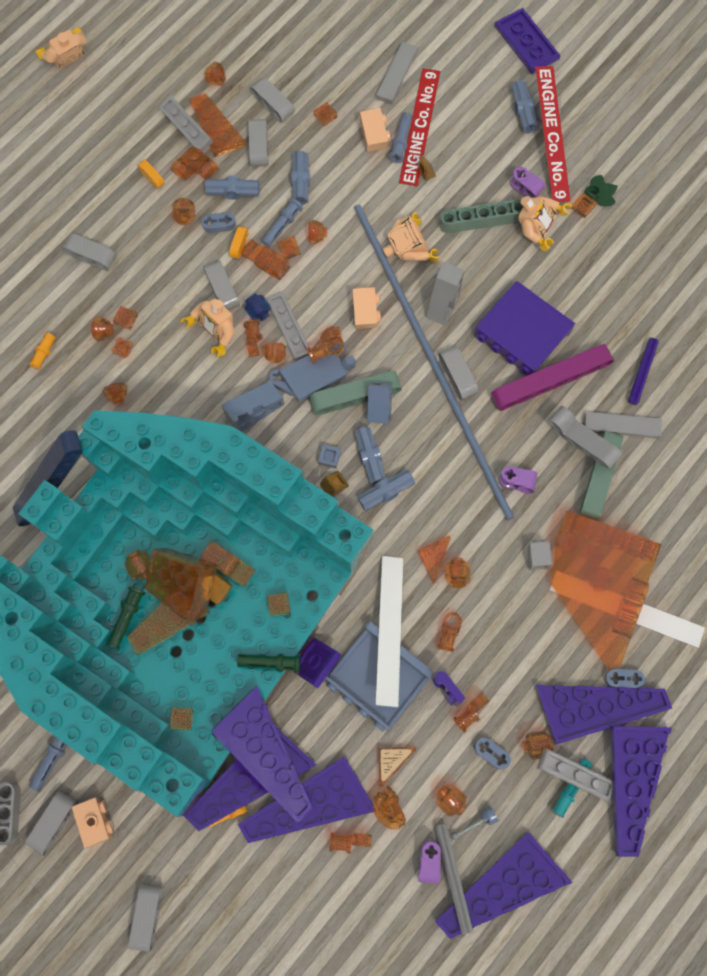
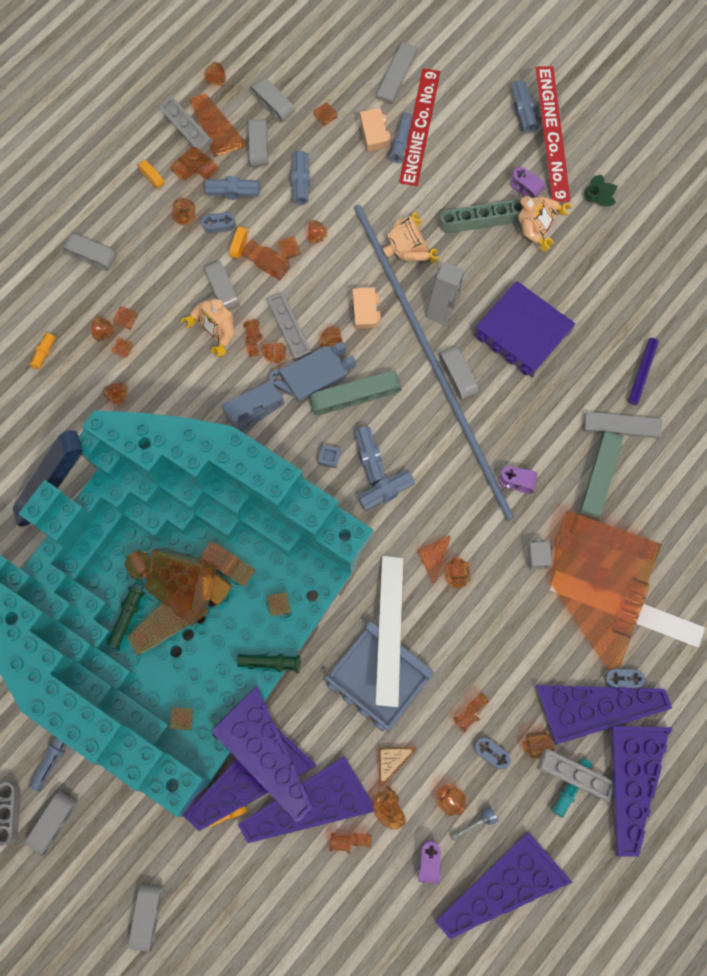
light nougat torso [35,26,86,70] -> none
light nougat brick [72,797,114,848] -> none
clear blue head [244,293,271,322] -> none
sand blue pin [261,198,303,248] -> none
dark purple plate [292,637,342,689] -> none
clear orange connector [307,336,345,364] -> none
pearl gold slope [320,471,349,497] -> none
sand blue hinge [367,382,393,424] -> none
pearl gold slope [418,155,436,180] -> none
dark purple plate [433,671,466,707] -> none
light grey axle [435,824,473,934] -> none
clear orange connector [437,612,462,652] -> none
magenta beam [491,344,614,411] -> none
dark purple tile [494,8,561,74] -> none
light grey beam [549,405,622,469] -> none
clear orange plate [571,193,597,218] -> none

